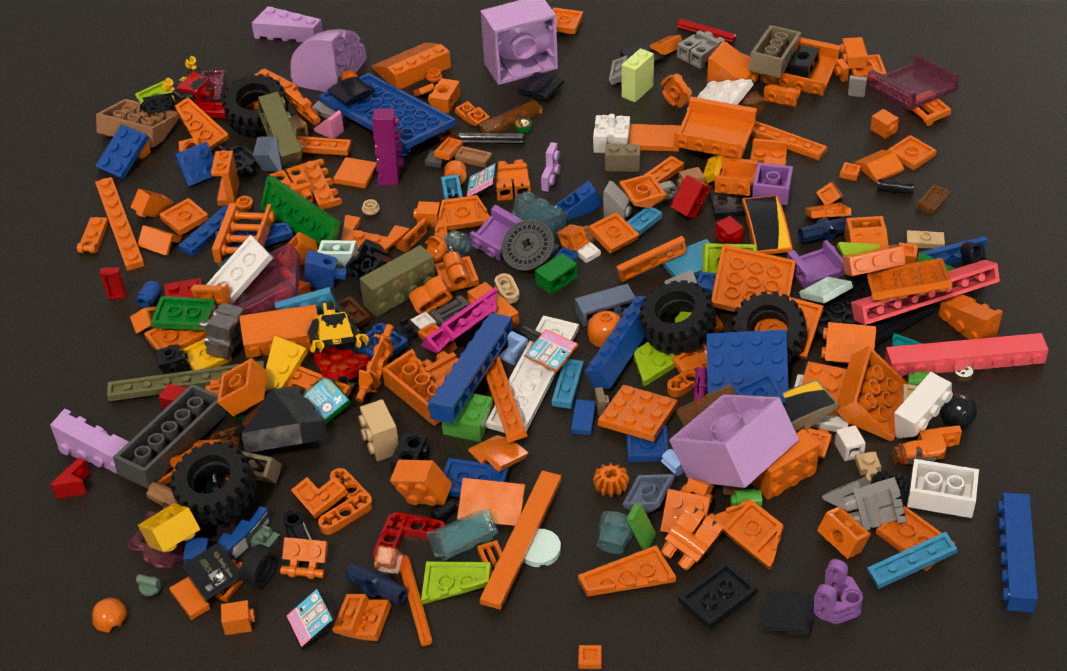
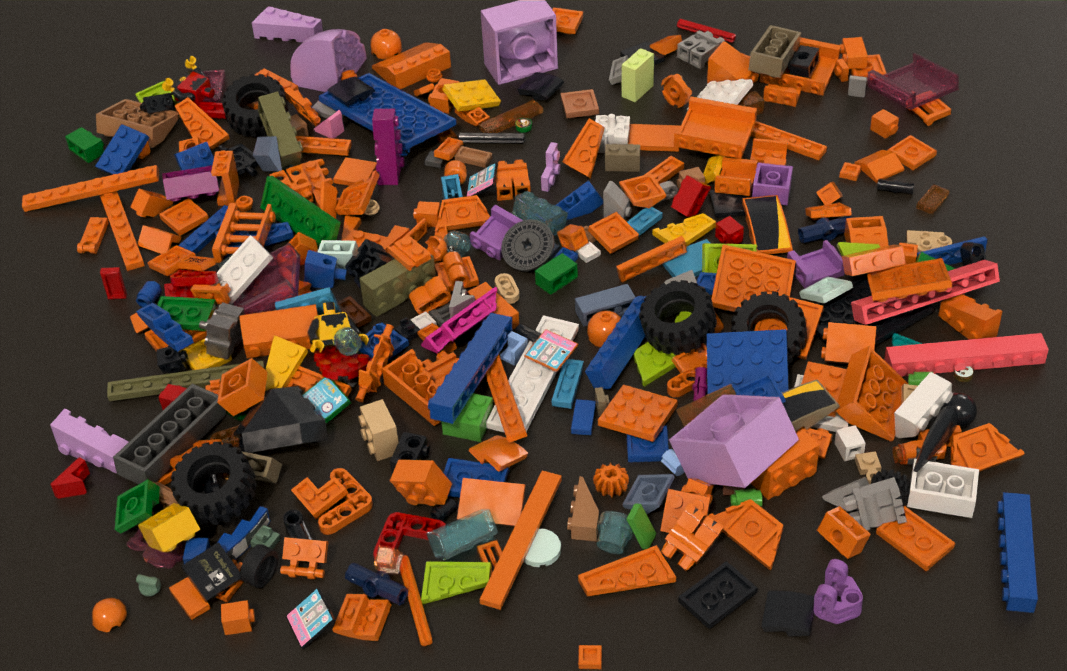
dark azure plate [867,532,957,589] -> none
none -> orange plate [22,165,159,212]
none -> green brick [65,127,104,163]
none -> green plate [115,479,160,534]
none -> blue slope [136,303,194,352]
none -> orange tile [148,245,196,276]
none -> magenta brick [162,165,219,201]
none -> red beam [170,268,219,286]
none -> orange tile [177,256,216,271]
none -> orange slope [320,181,337,219]
none -> clear light blue head [333,327,362,356]
none -> orange wing [335,170,380,215]
none -> orange cylinder [370,29,402,59]
none -> orange plate [387,235,431,271]
none -> yellow plate [442,79,501,112]
none -> light grey slope [449,281,475,318]
none -> nougat plate [561,89,599,119]
none -> orange wing [562,118,605,179]
none -> medium nougat slope [567,477,599,542]
none -> yellow wing [652,213,716,247]
none -> black piece [913,406,957,472]
none -> tan plate [916,235,952,254]
none -> orange wing [951,423,1025,472]

